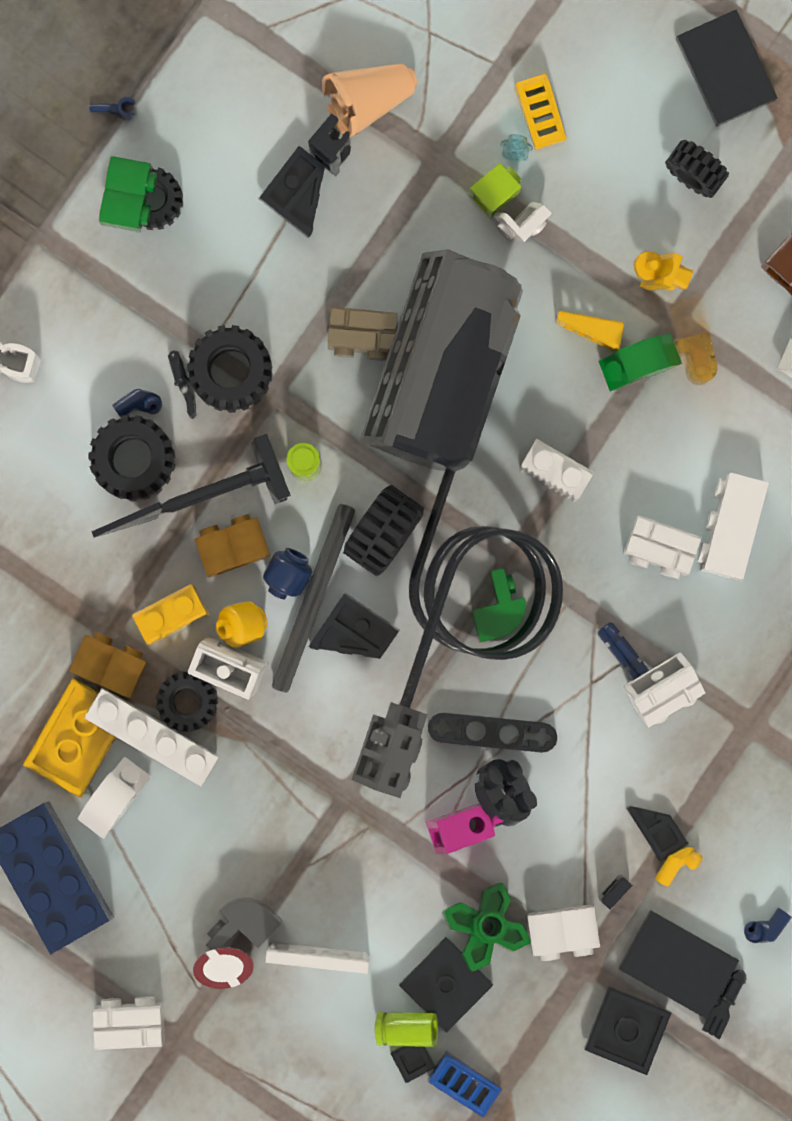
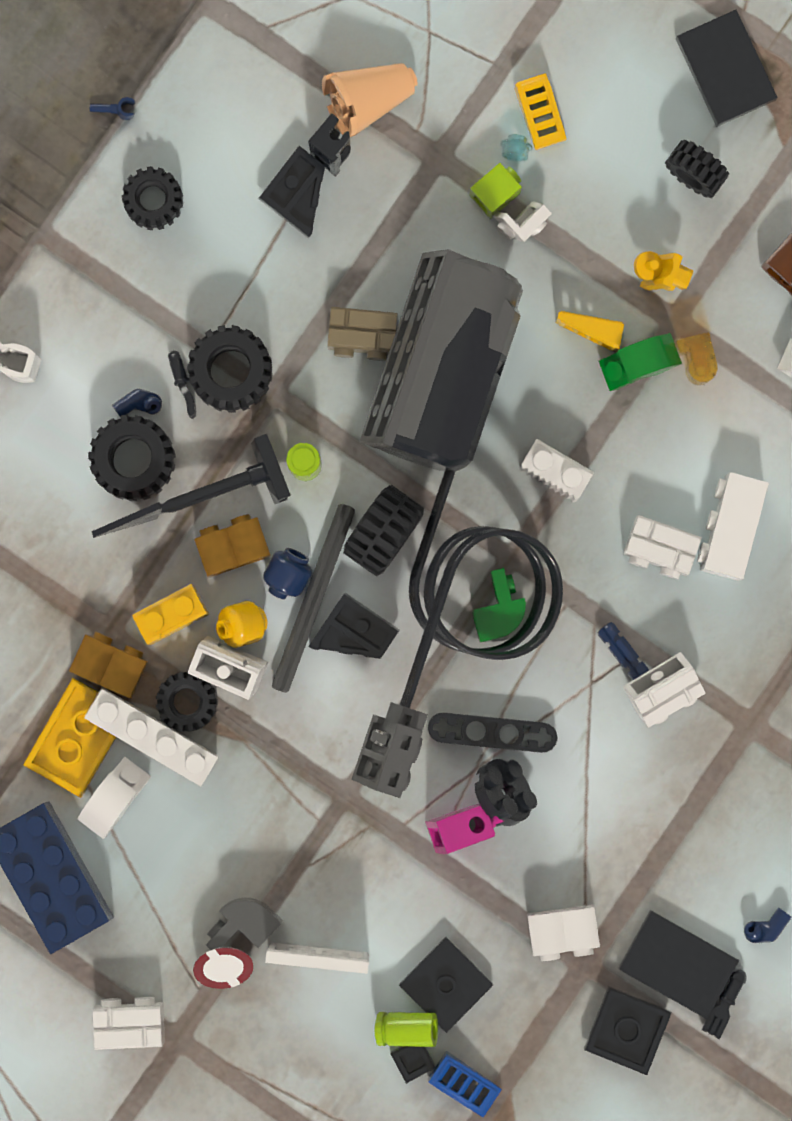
green brick [99,156,157,232] -> none
green plant [442,883,531,971] -> none
black tile [599,875,633,910] -> none
black tile [626,806,688,861] -> none
yellow arm [655,847,703,887] -> none

